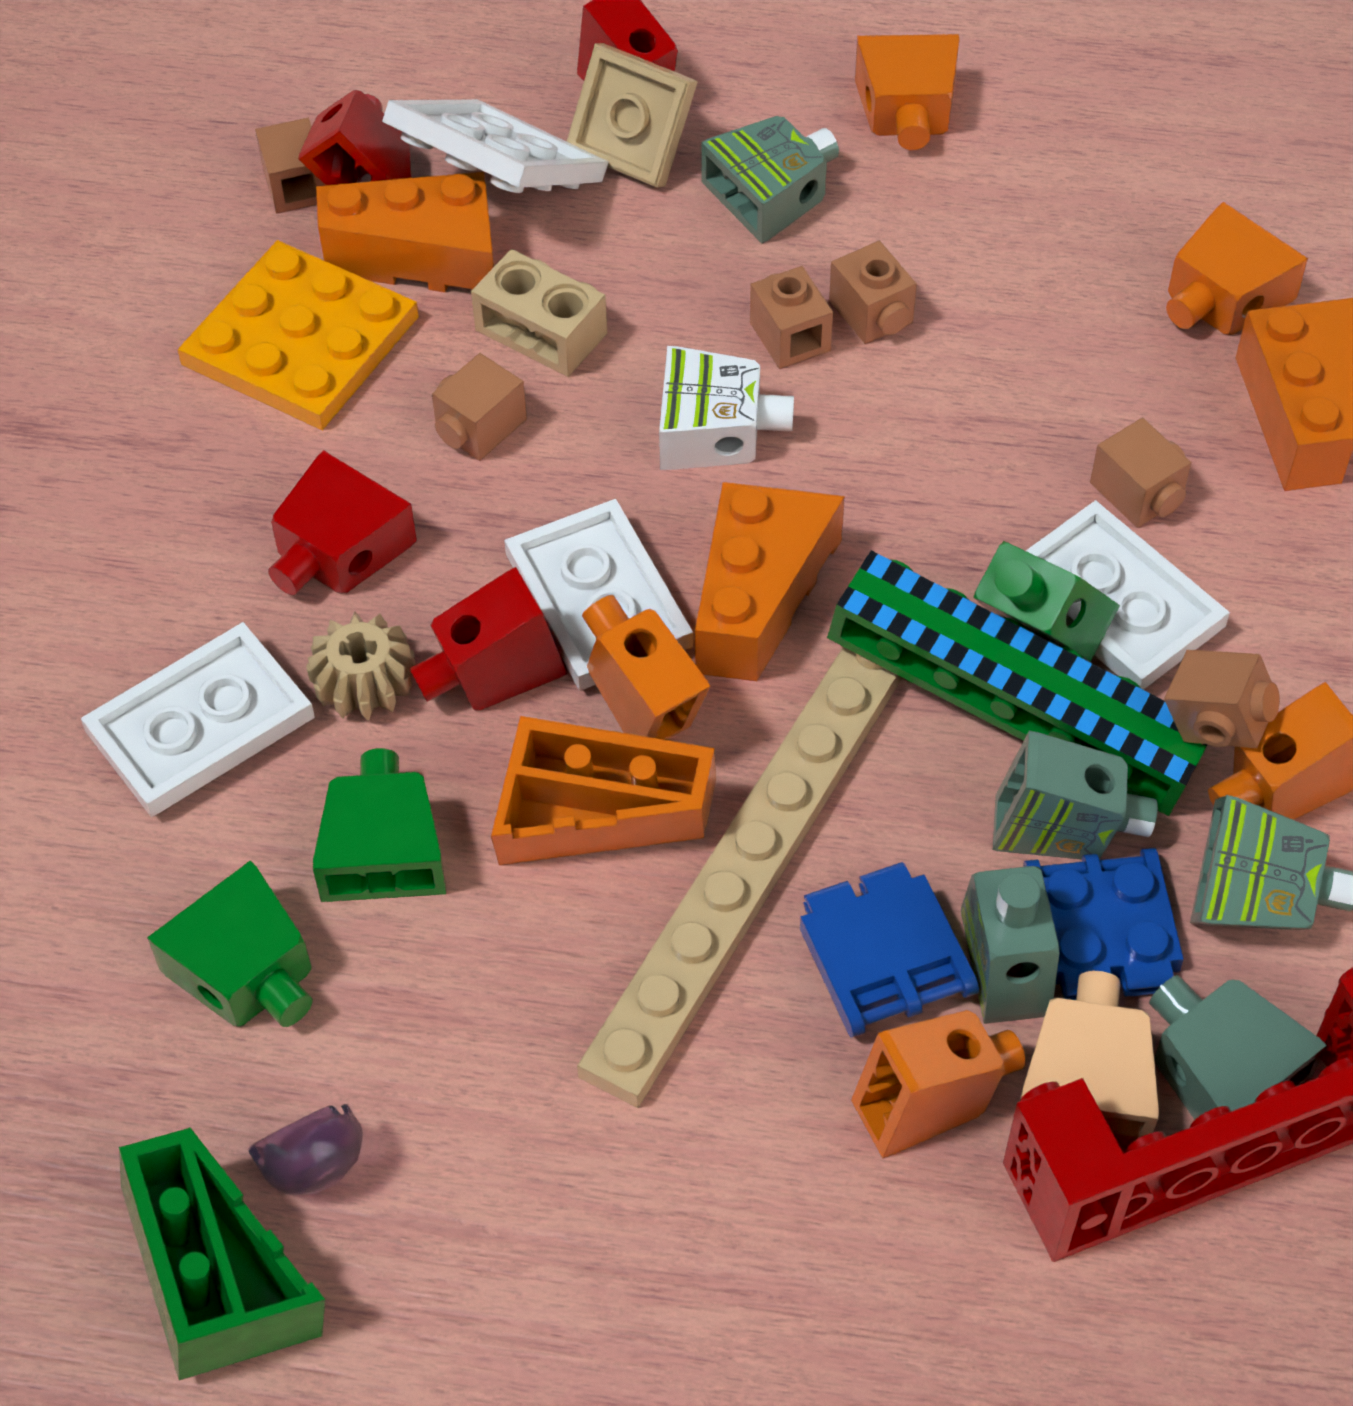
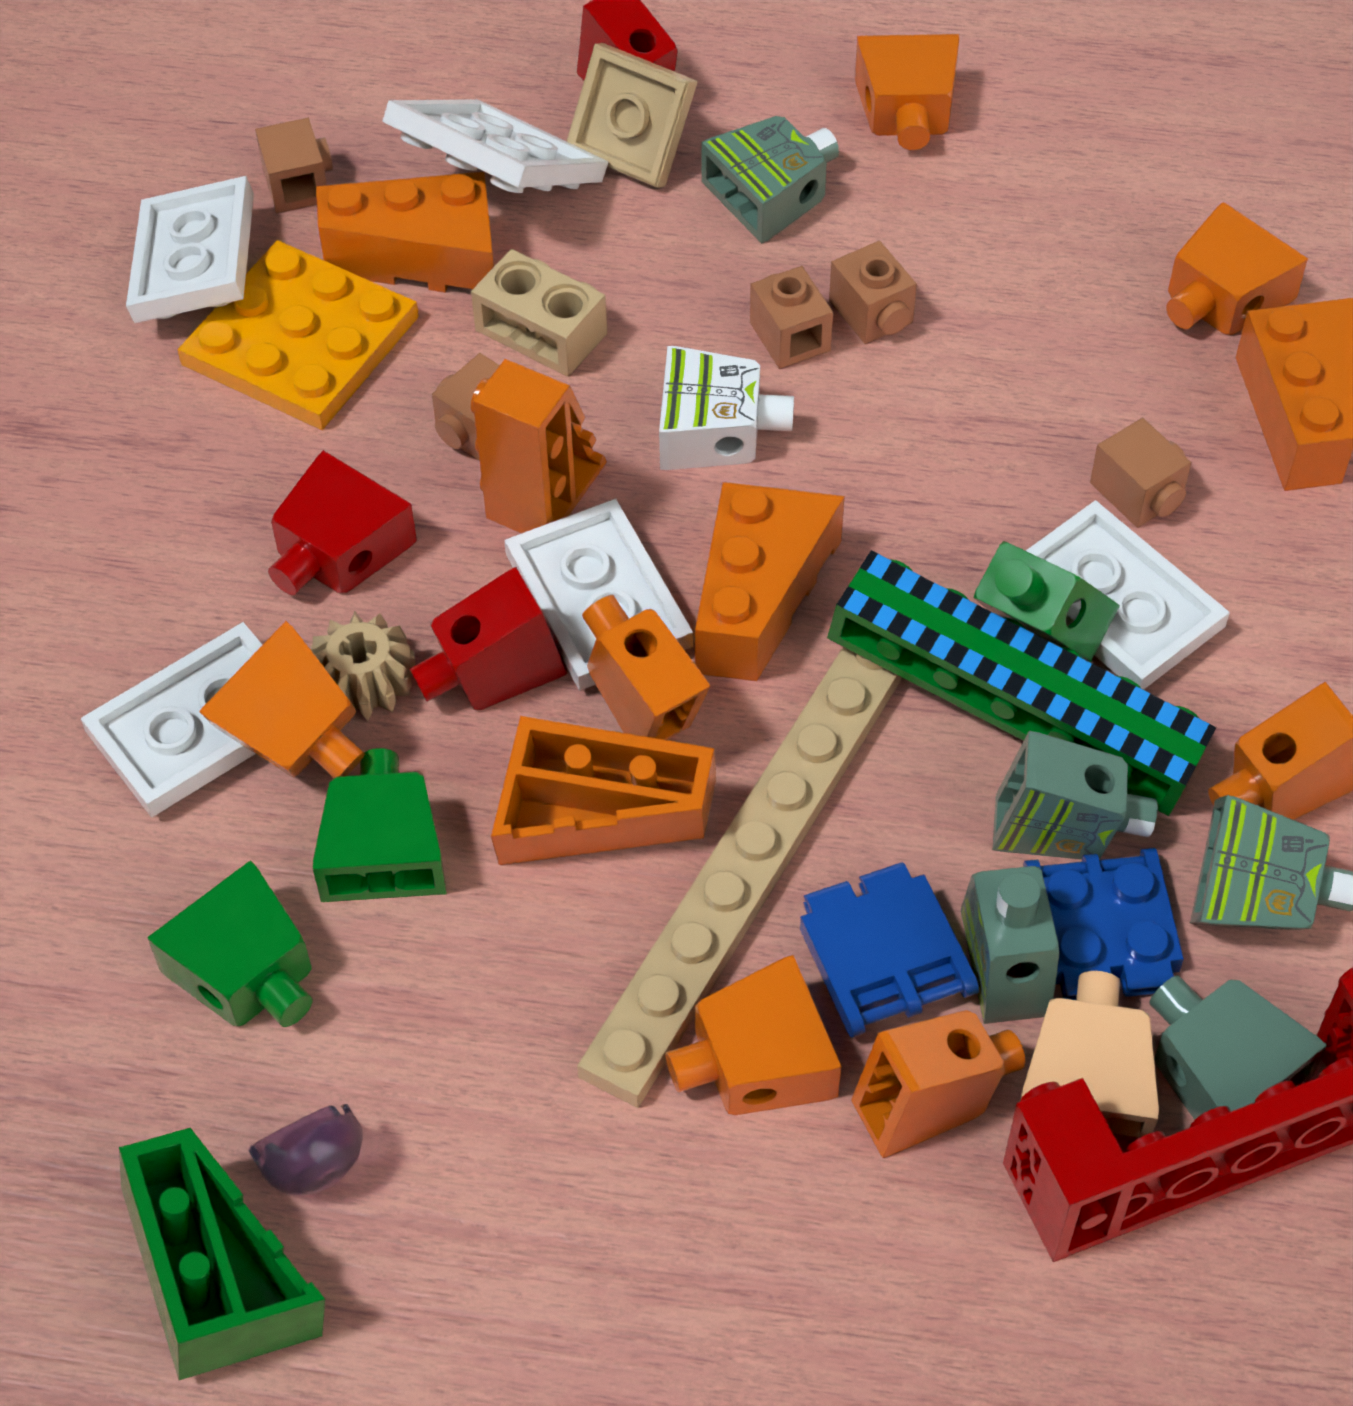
red torso [298,90,411,185] -> none
nougat brick [1164,650,1280,748] -> none
none -> white plate [126,176,254,323]
none -> orange torso [199,621,365,778]
none -> orange wedge [471,359,607,533]
none -> orange torso [665,955,841,1115]

